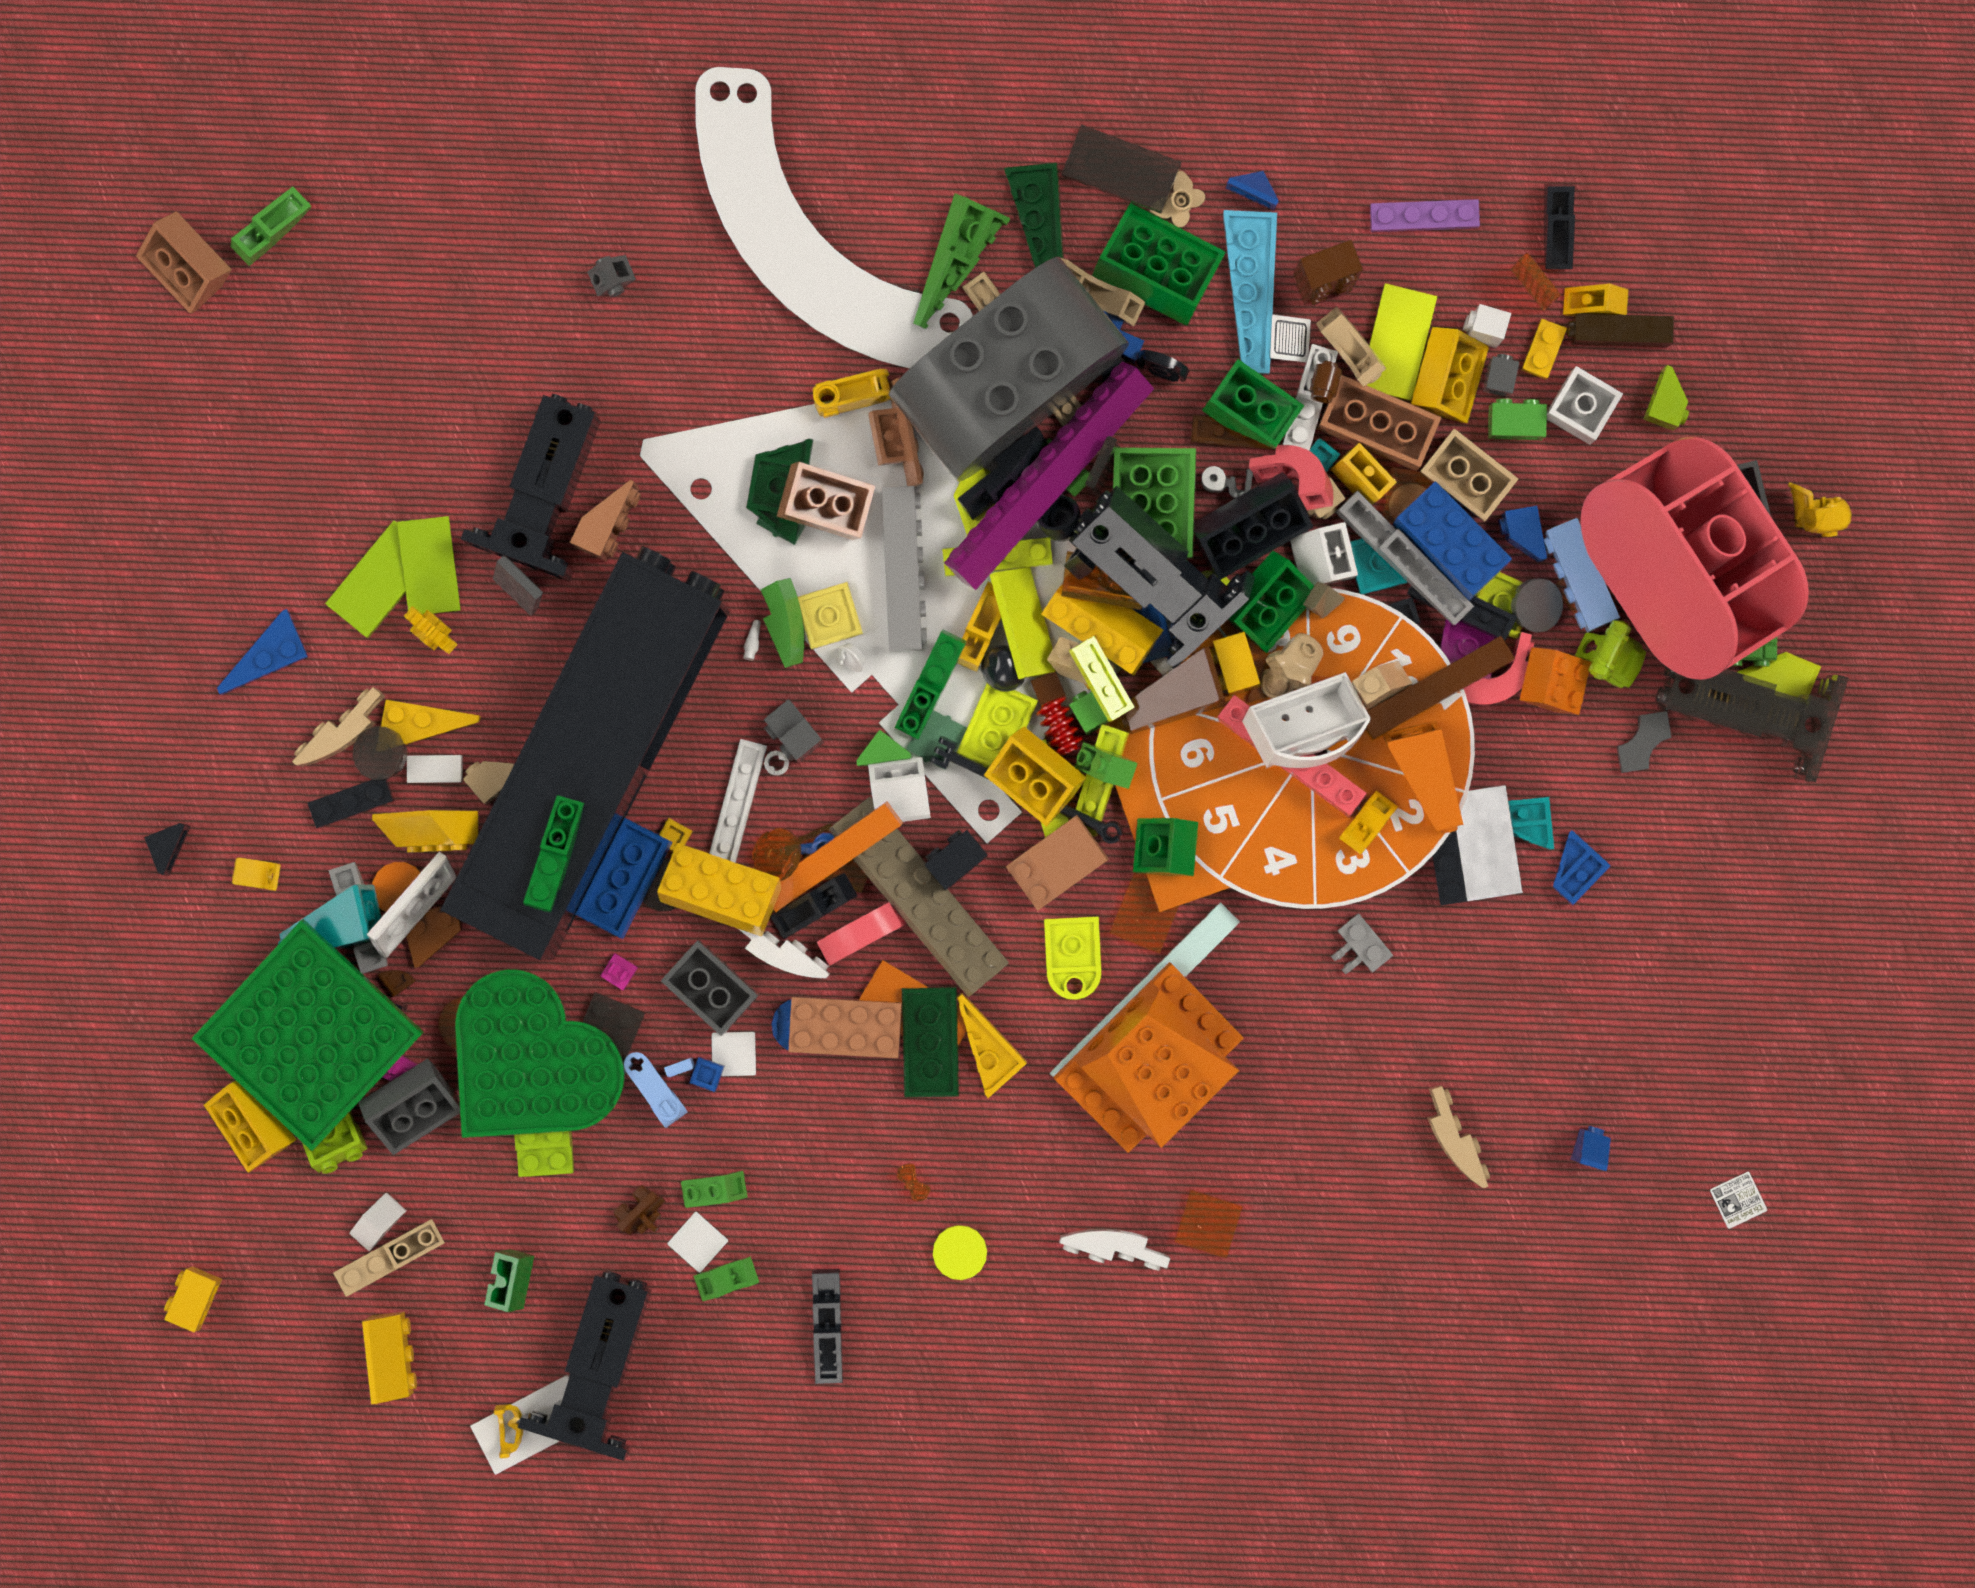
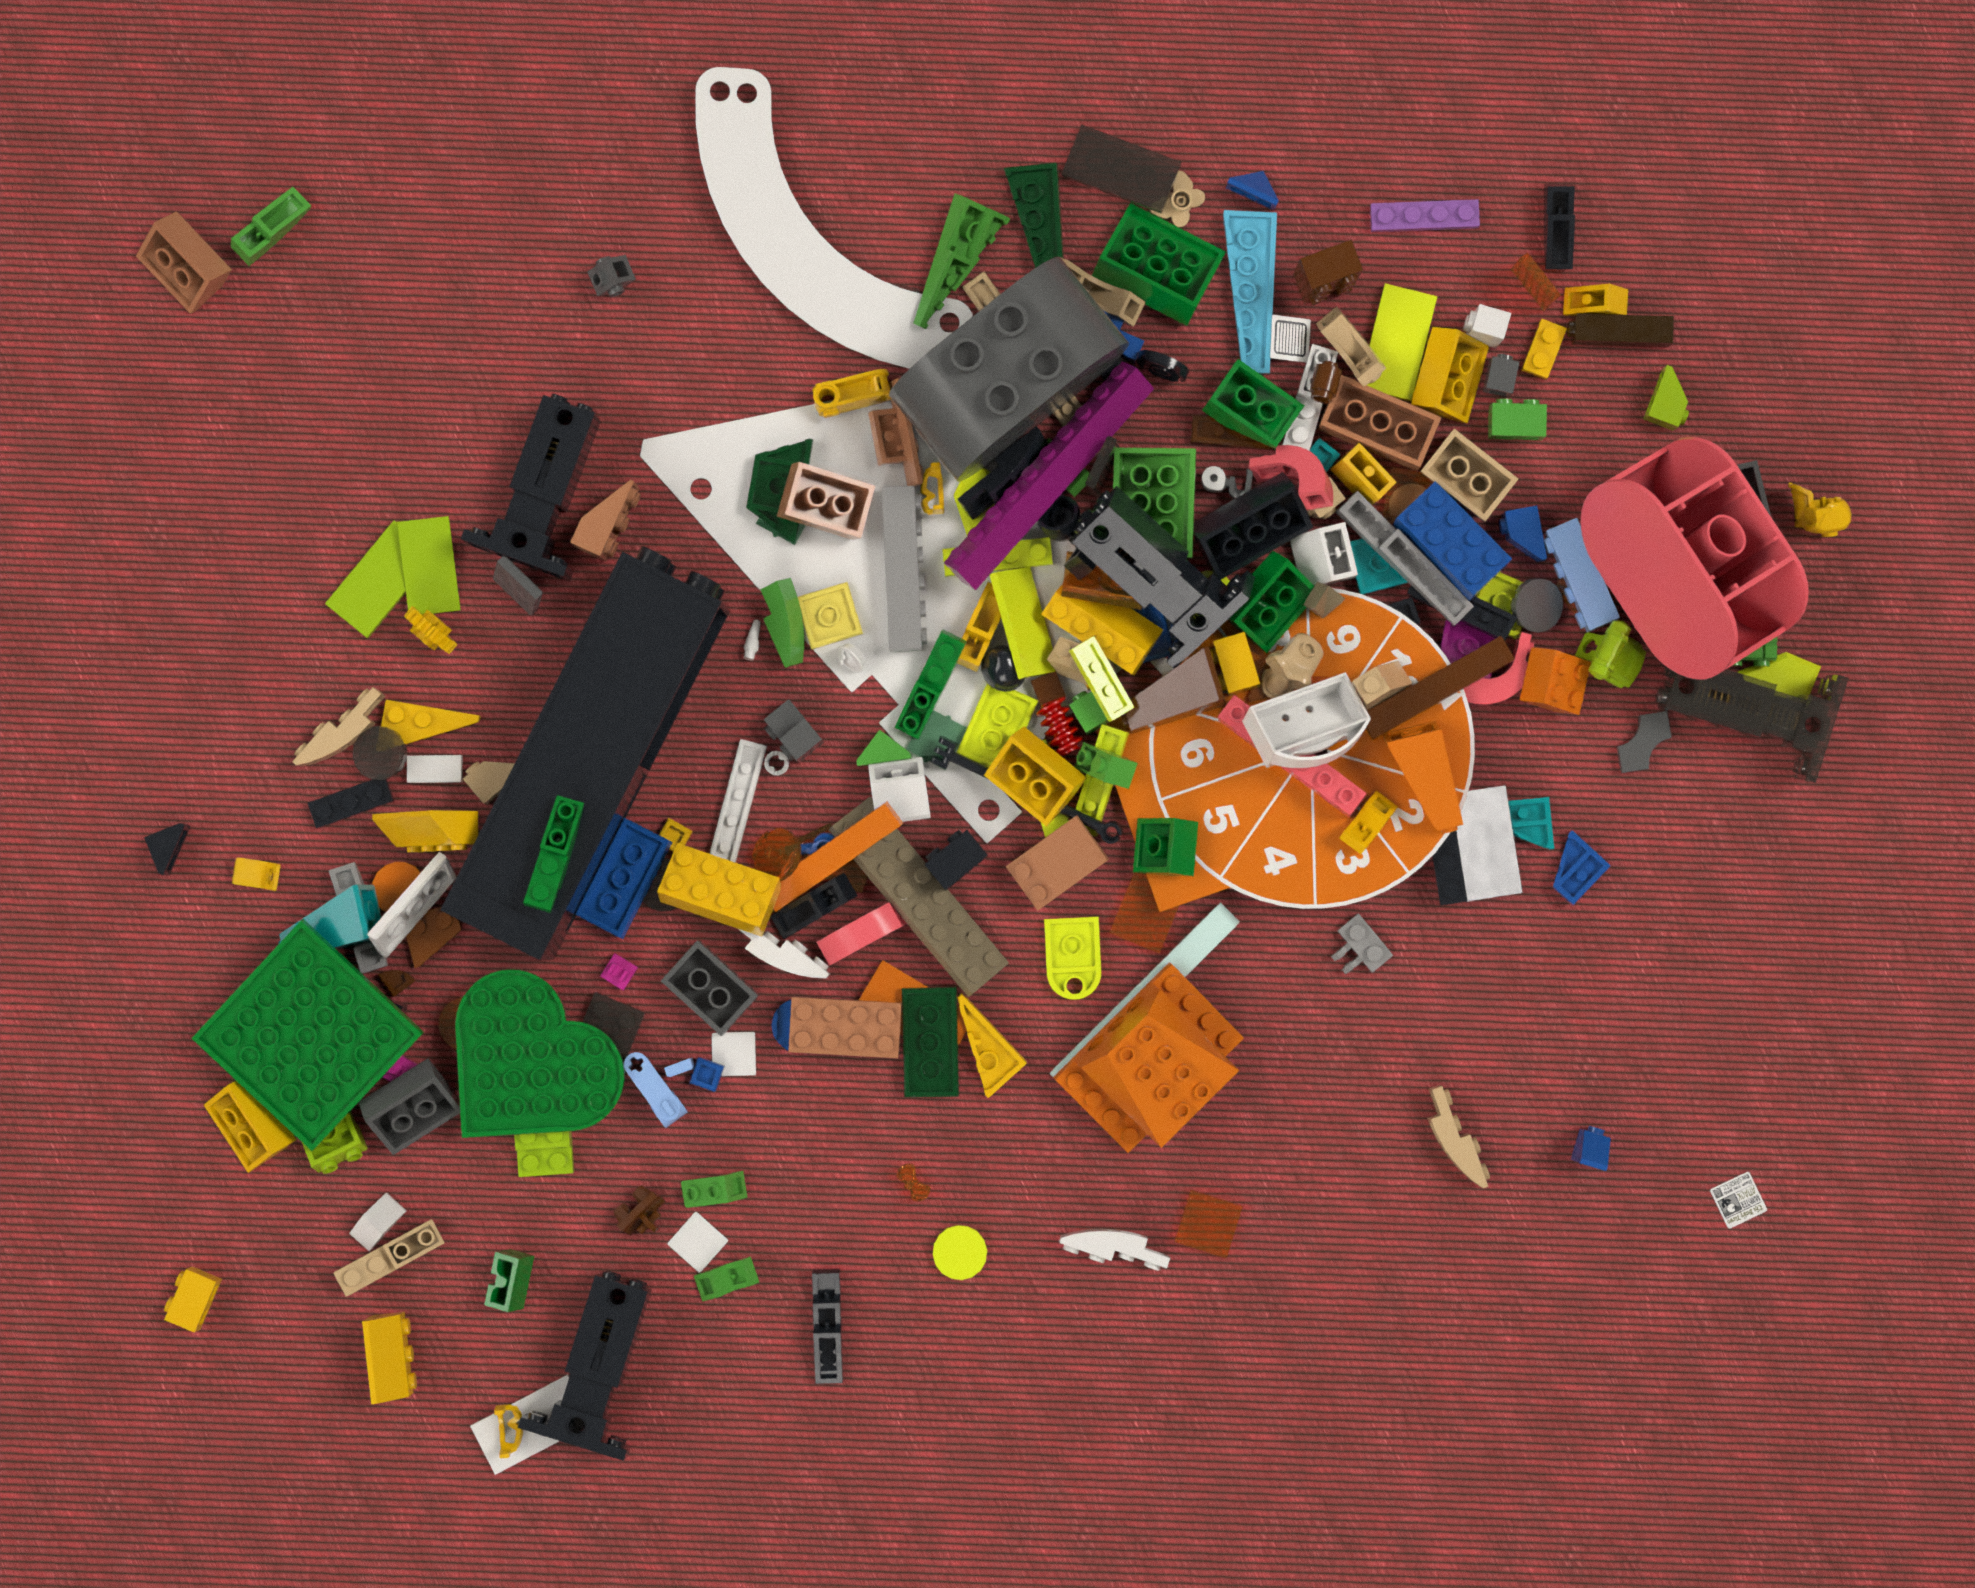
blue wing [217,609,308,695] -> none
white brick [1547,366,1623,445] -> none
none -> yellow helmet [920,462,944,515]

